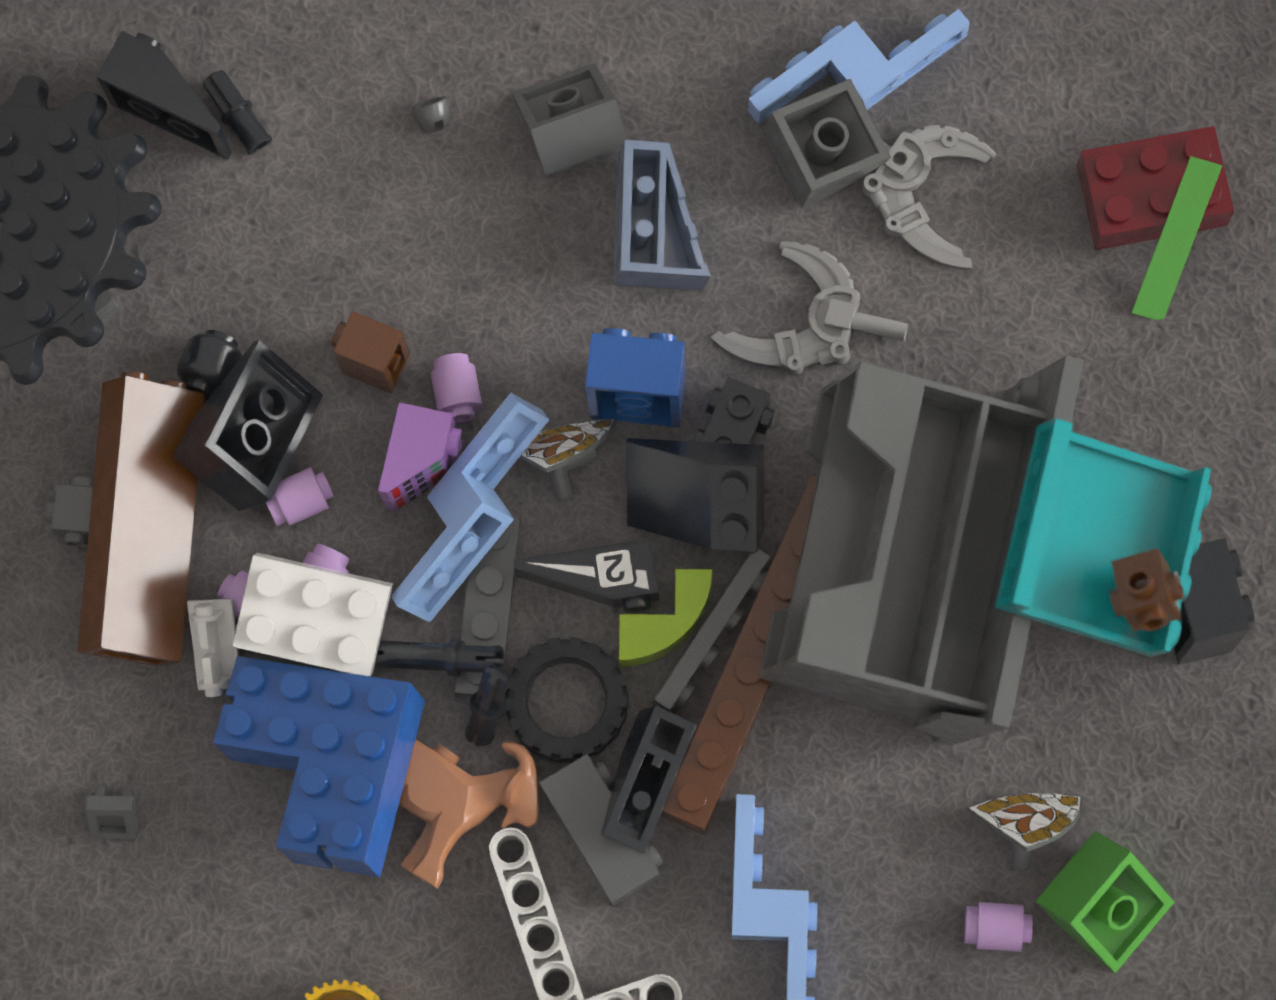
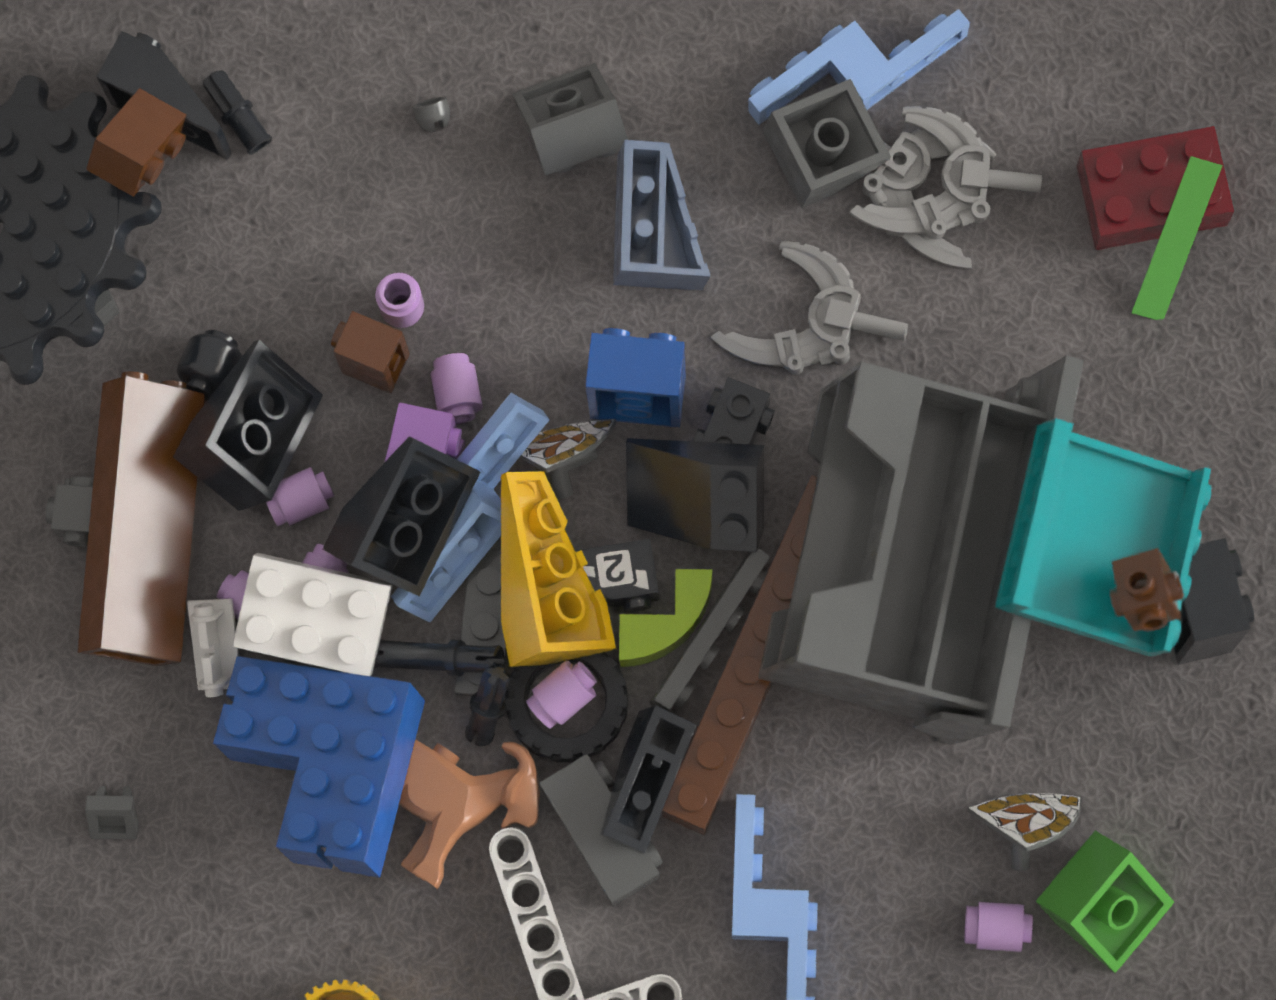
none -> reddish brown brick [86,88,186,197]
none -> black slope [322,436,481,597]
none -> lavender brick [376,273,424,328]
none -> yellow wedge [501,471,616,667]
none -> lavender brick [527,660,597,729]
none -> light grey bar [849,106,1042,240]

